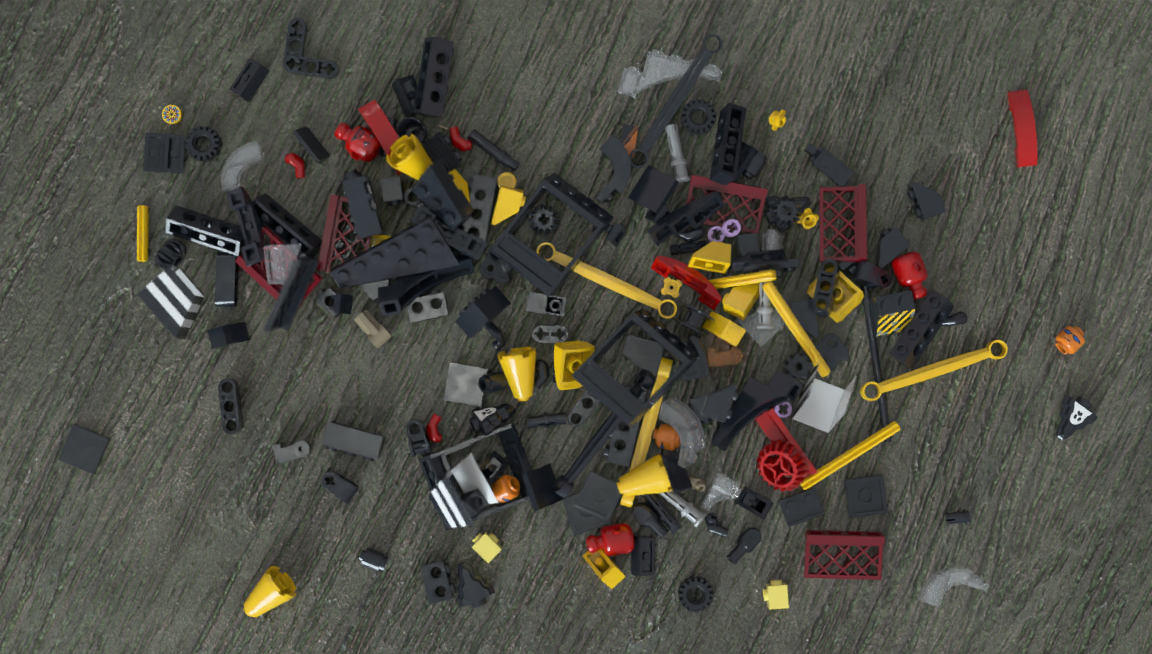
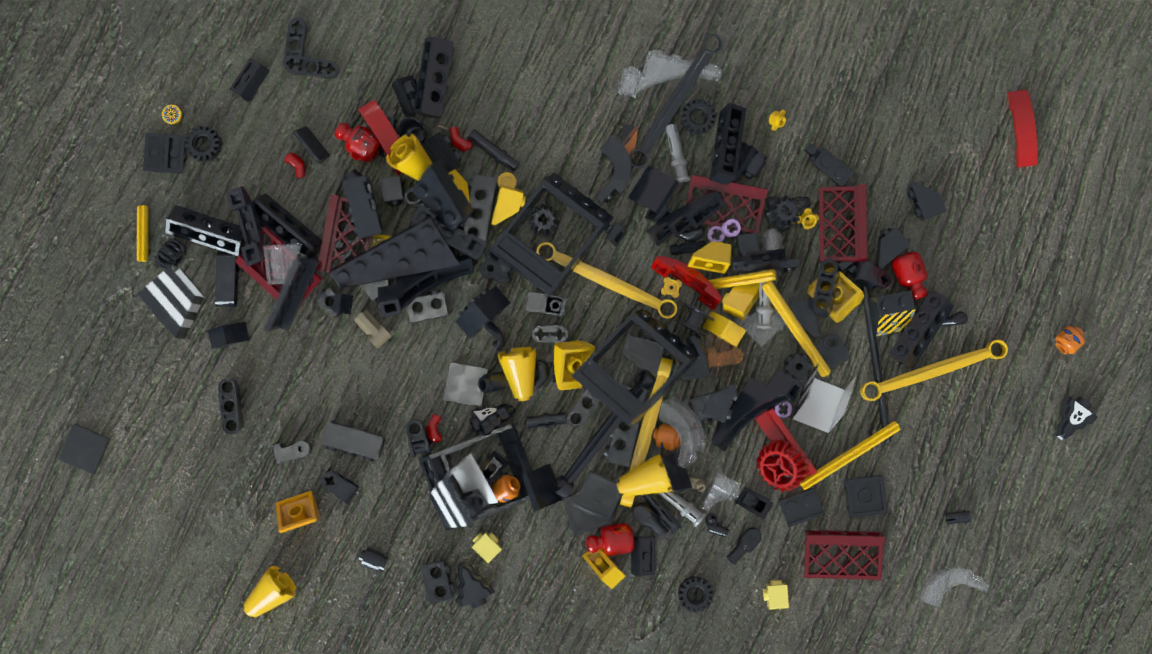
clear arch [221,141,265,192] -> none
none -> light orange slope [275,490,321,533]

